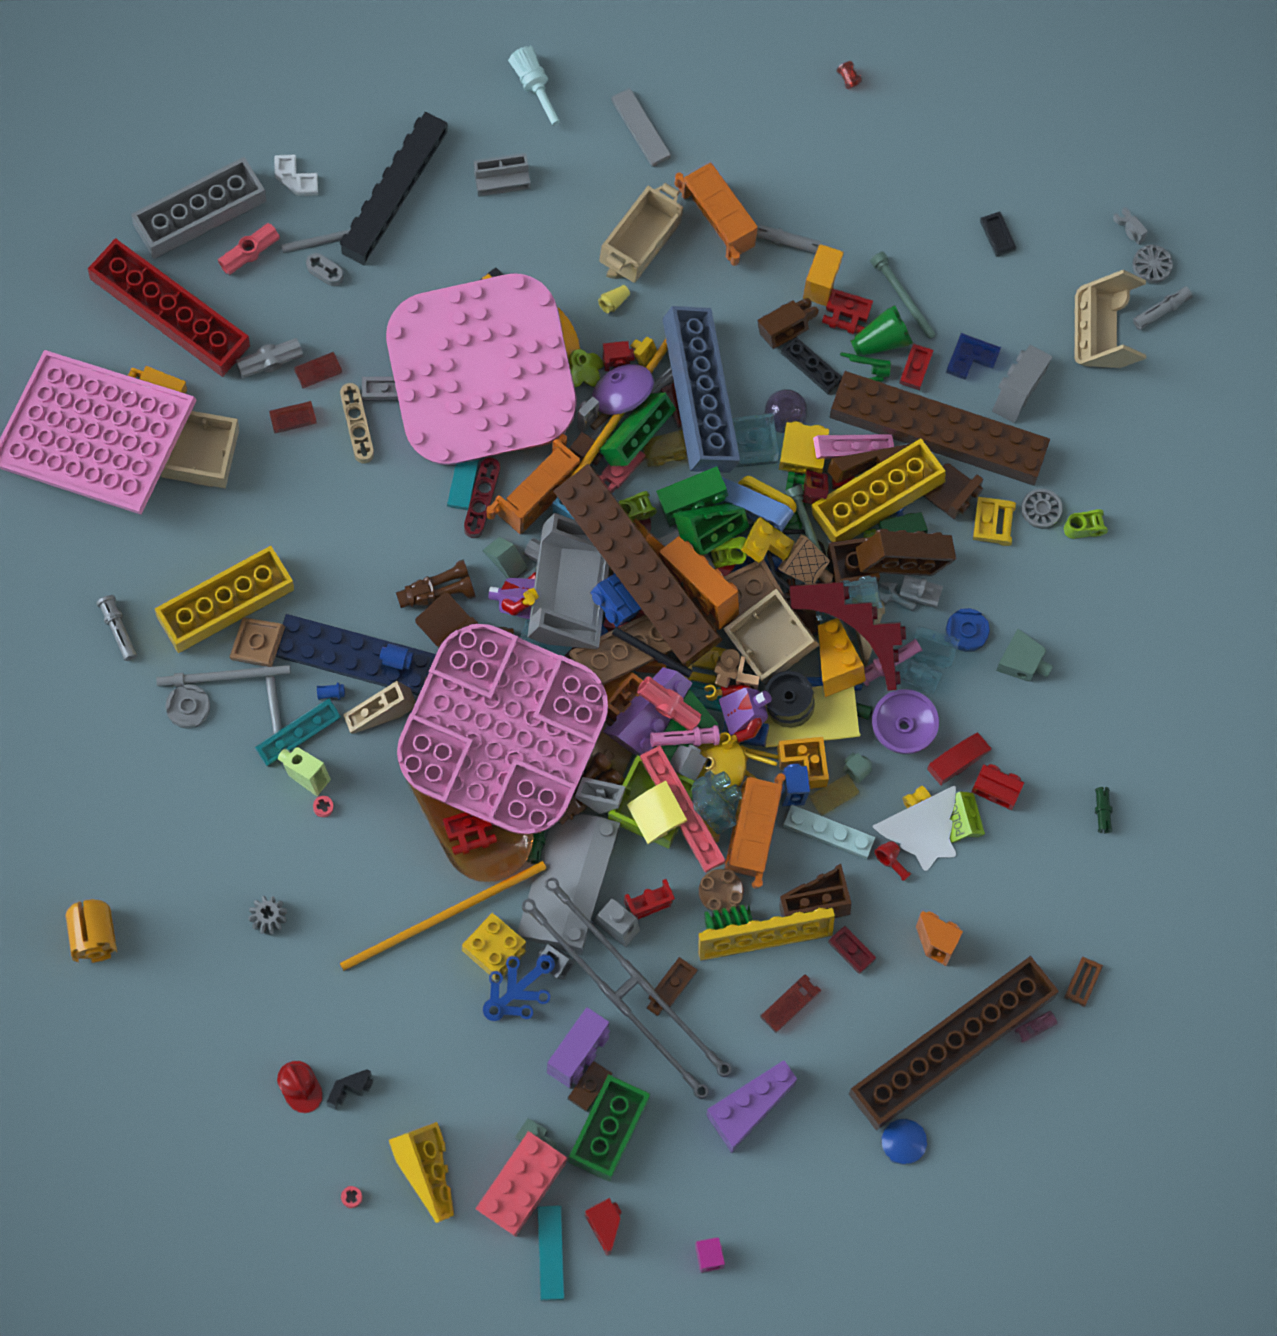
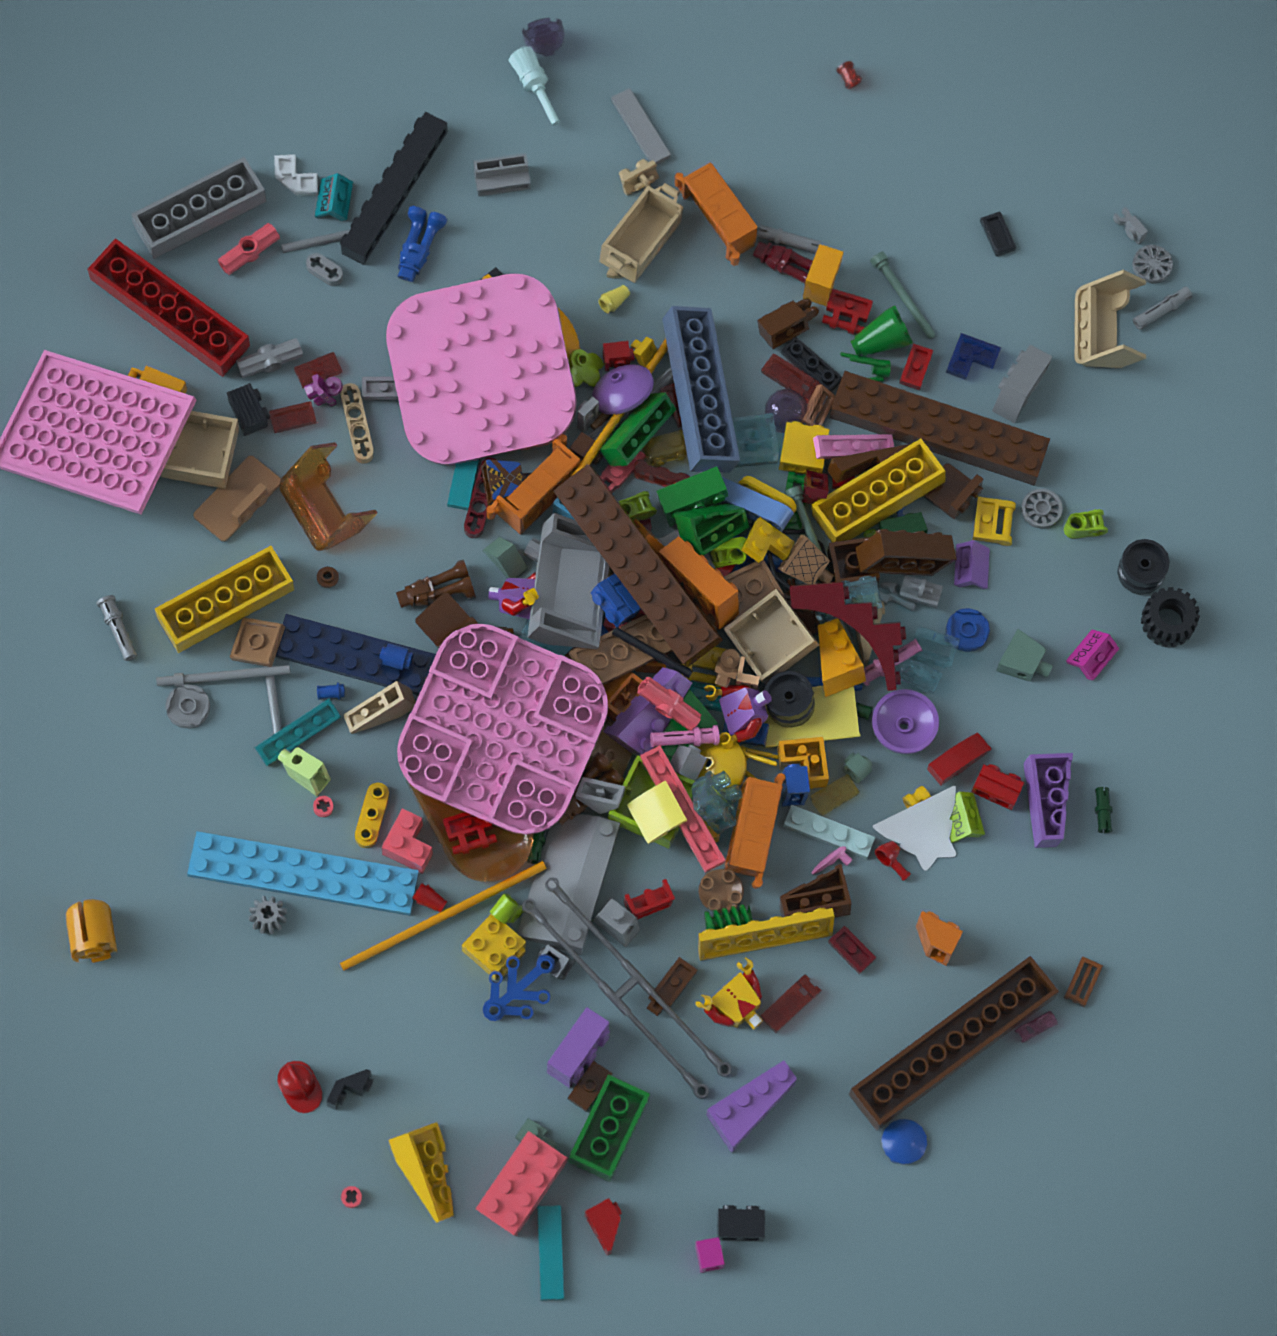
none -> medium azure plate [187,831,419,916]
none -> medium nougat bracket [193,455,281,542]
none -> black brick [227,383,270,436]
none -> clear orange windscreen [279,442,378,551]
none -> magenta hips [304,374,343,407]
none -> teal panel [315,173,353,221]
none -> reddish brown plate [317,566,339,588]
none -> yellow plate [355,782,389,848]
none -> coral brick [382,808,433,874]
none -> blue piece [398,206,447,282]
none -> red cone [412,883,447,912]
none -> torso [481,460,532,506]
none -> lime piece [490,893,524,924]
none -> cylinder [522,18,565,56]
none -> tan hips [619,159,659,196]
none -> clear red plate [634,459,690,487]
none -> torso [695,957,763,1030]
none -> black brick [717,1205,765,1242]
none -> dark red piece [753,241,813,284]
none -> clear red plate [761,353,821,404]
none -> nougat tile [799,384,835,426]
none -> bright pink bar [811,846,852,875]
none -> medium lavender panel [954,540,990,589]
none -> medium lavender wedge [1023,753,1073,848]
none -> dark pink panel [1066,629,1119,681]
none -> black wheel [1117,539,1170,595]
none -> black tyre [1141,587,1200,647]

